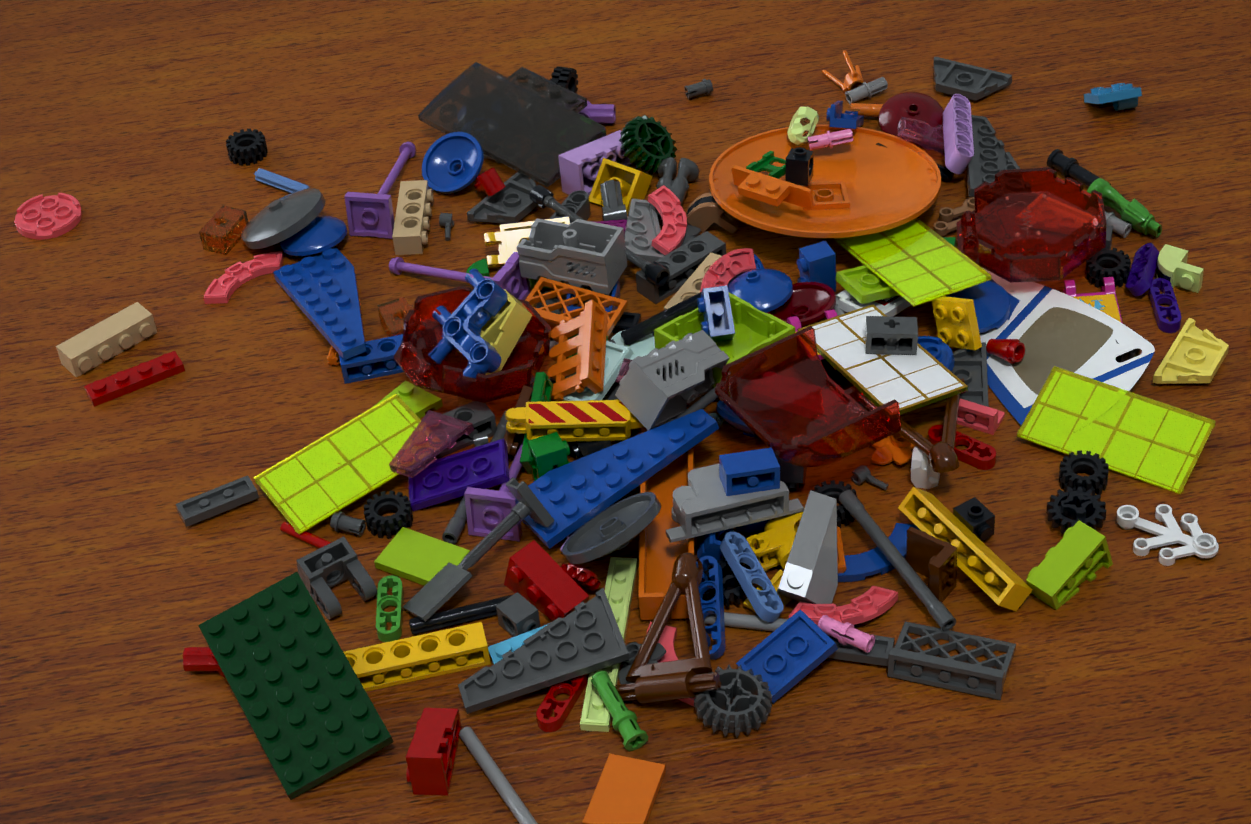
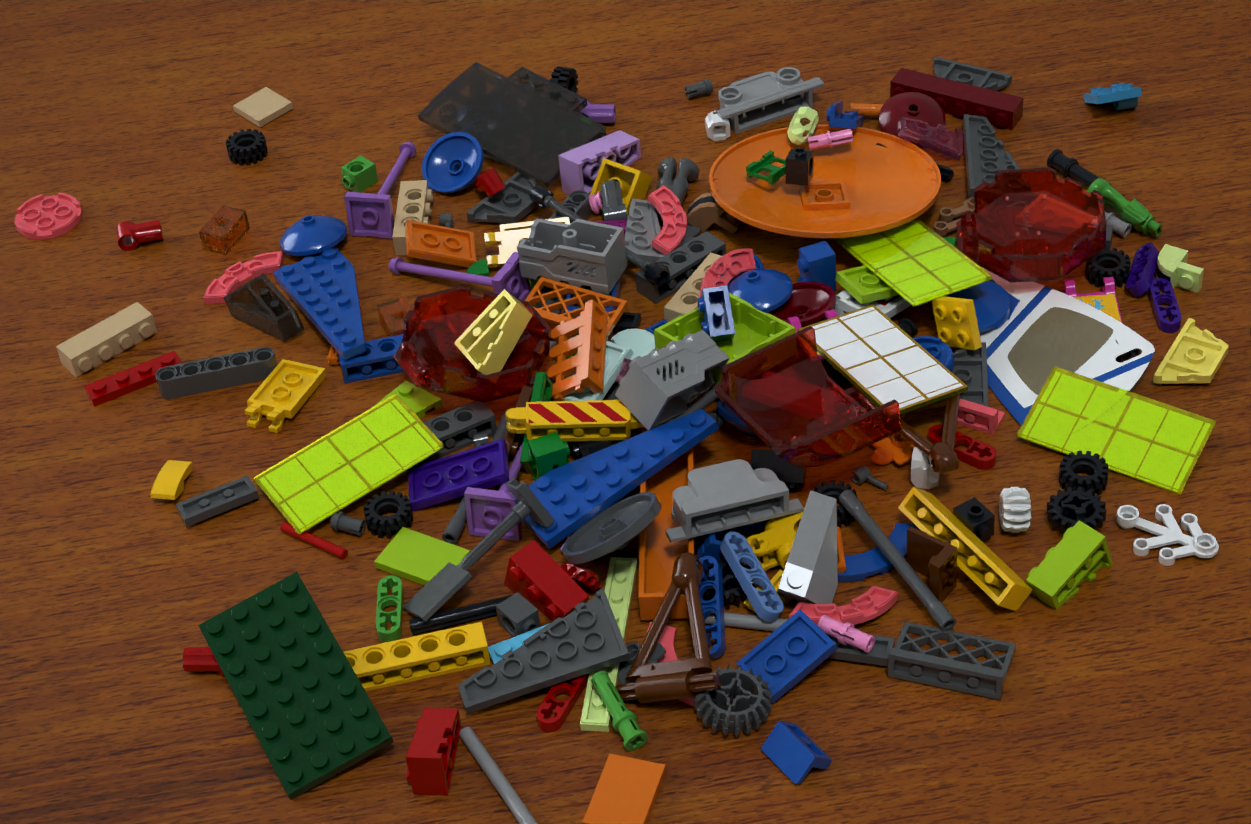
dark grey dish [241,188,325,249] -> none
medium blue axle [254,168,310,193] -> none
dark grey brick [296,536,377,620] -> none
clear pink wing [389,410,474,478] -> none
blue pin [428,269,508,391] -> none
dark green gear [619,115,677,175] -> none
black axle [621,292,702,345] -> none
blue brick [719,447,780,496] -> none
orange bracket [732,165,814,210] -> none
orange plant [822,50,864,92] -> none
light grey axle [845,77,888,105] -> none
dark grey brick [865,316,918,355] -> none
lavender beam [942,94,974,174] -> none
red cone [986,339,1025,364] -> none
none -> red piece [116,220,163,251]
none -> yellow slope [150,460,193,500]
none -> dark grey beam [155,347,277,399]
none -> clear smoke wedge [223,273,304,341]
none -> tan tile [233,87,293,127]
none -> yellow tile [244,359,327,433]
none -> bright green brick [341,155,378,193]
none -> orange tile [405,220,477,268]
none -> bright pink bush [589,191,603,214]
none -> white rock [705,110,731,141]
none -> light grey brick [716,67,824,134]
none -> blue panel [761,721,832,785]
none -> dark red brick [890,68,1023,130]
none -> white gear [998,487,1031,533]

